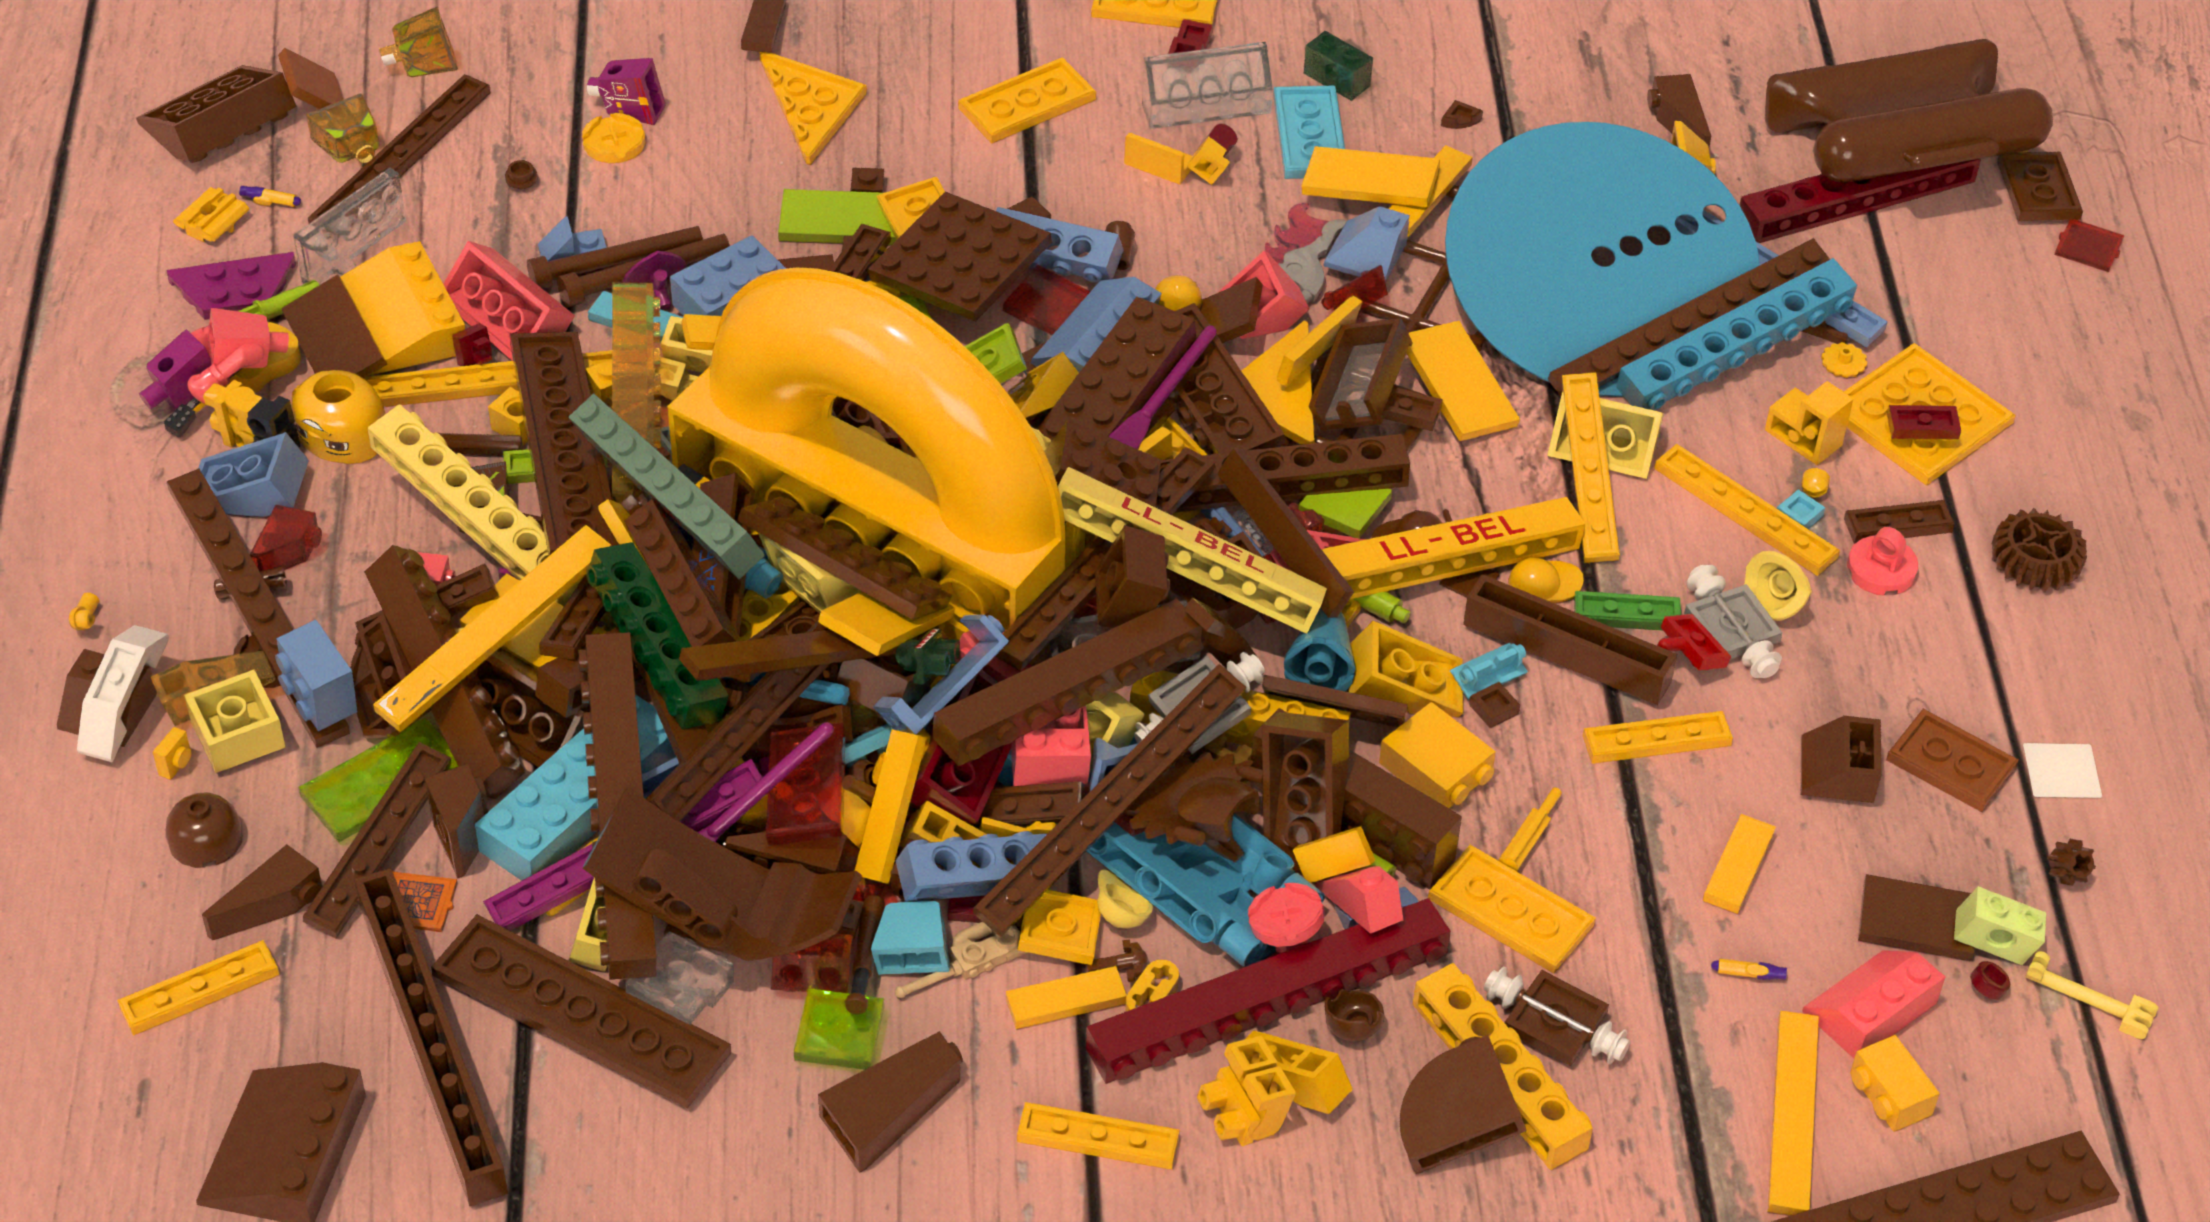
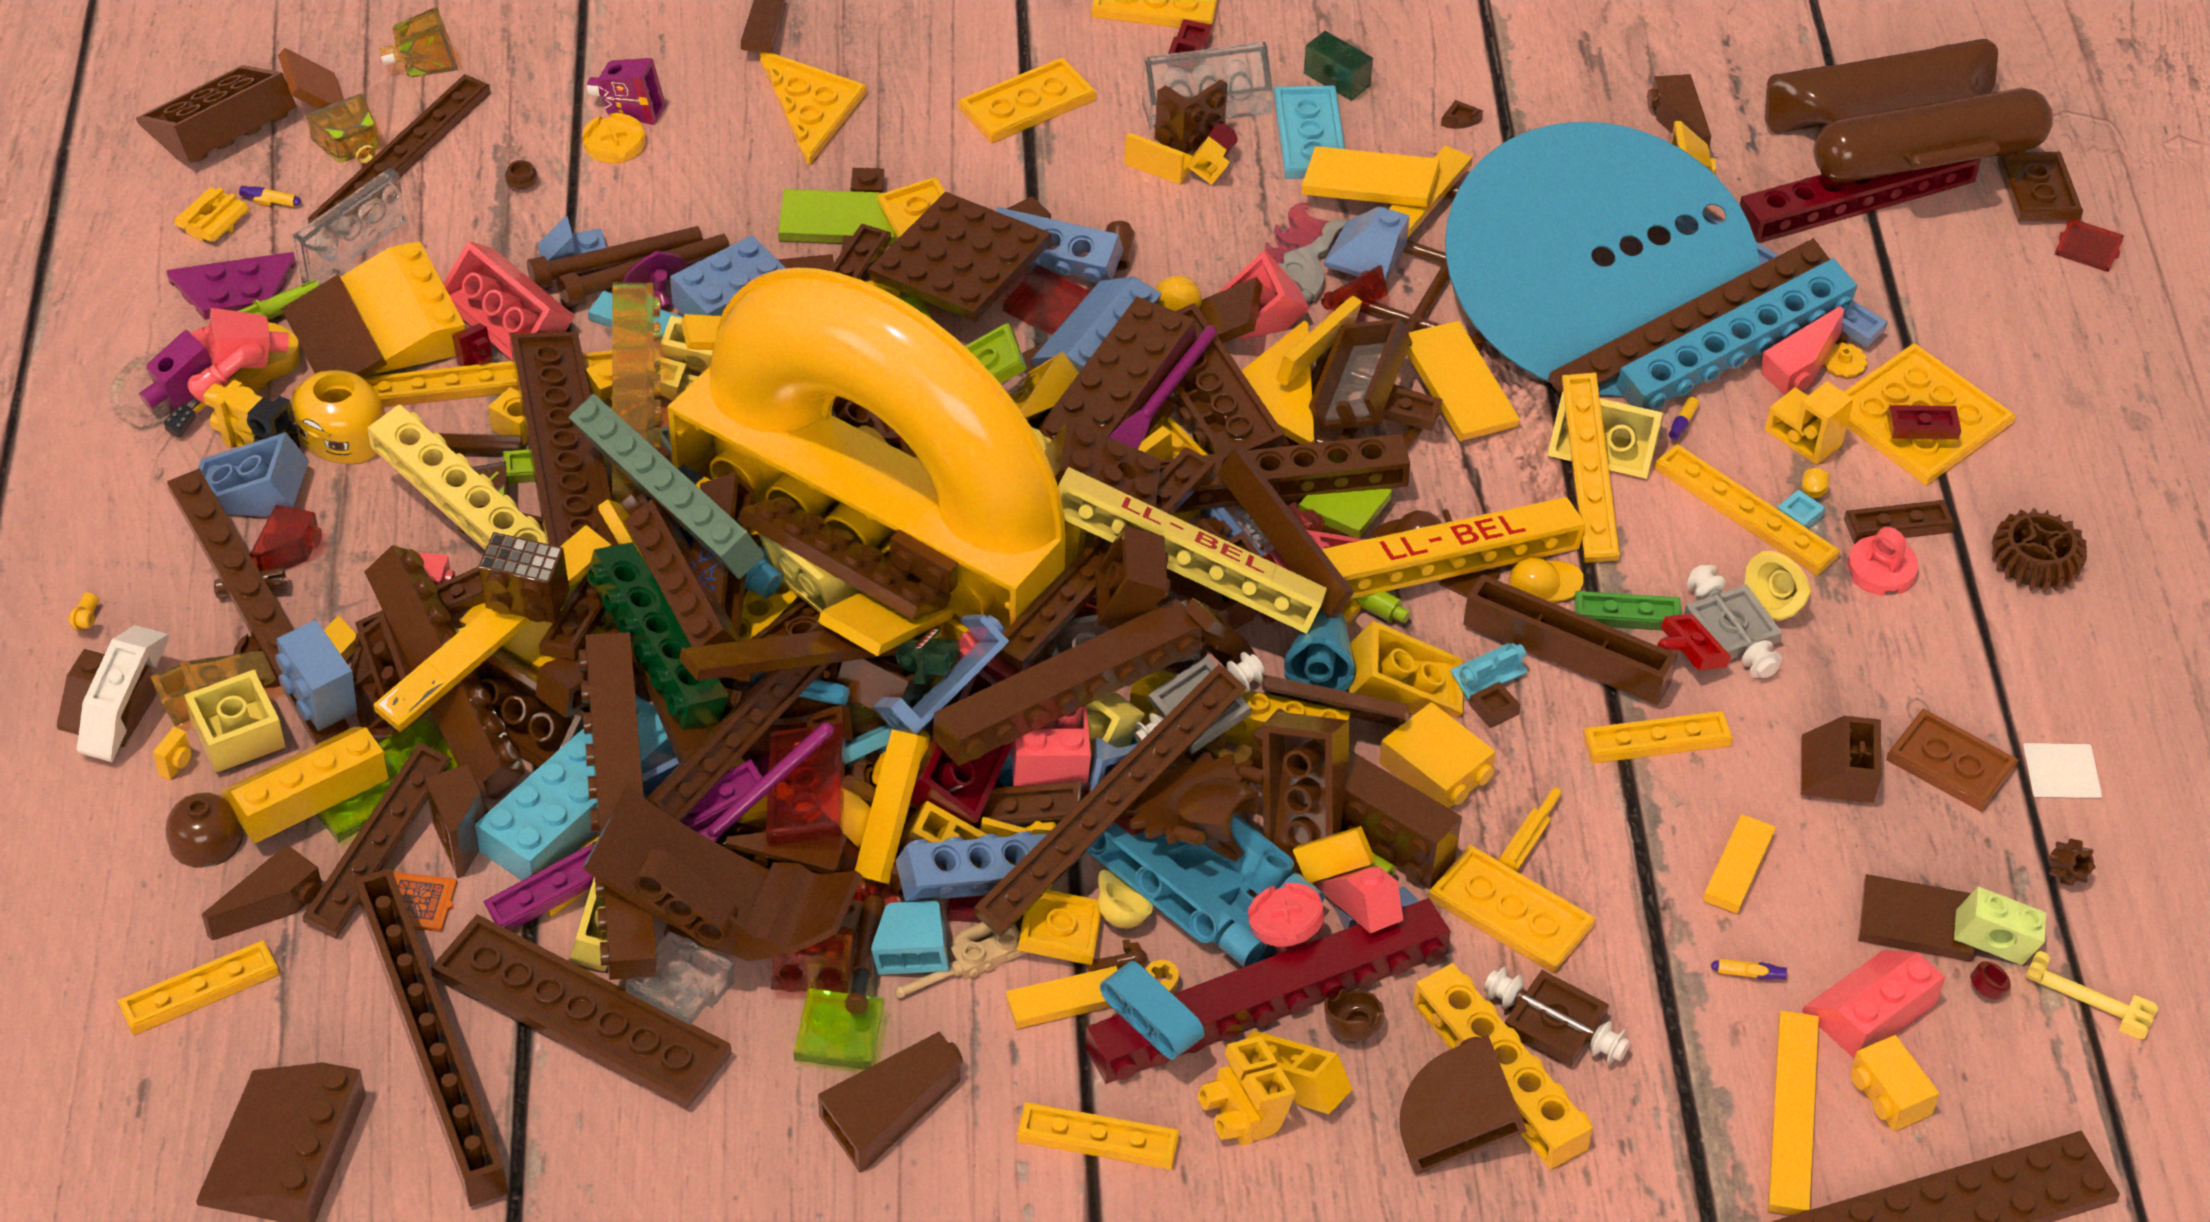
none -> yellow slope [220,727,389,844]
none -> yellow tile [324,615,357,661]
none -> reddish brown brick [478,532,570,624]
none -> reddish brown plate [890,530,958,595]
none -> dark azure beam [1100,961,1205,1060]
none -> reddish brown bracket [1154,79,1228,154]
none -> piece [1668,397,1699,440]
none -> coral slope [1761,306,1844,395]

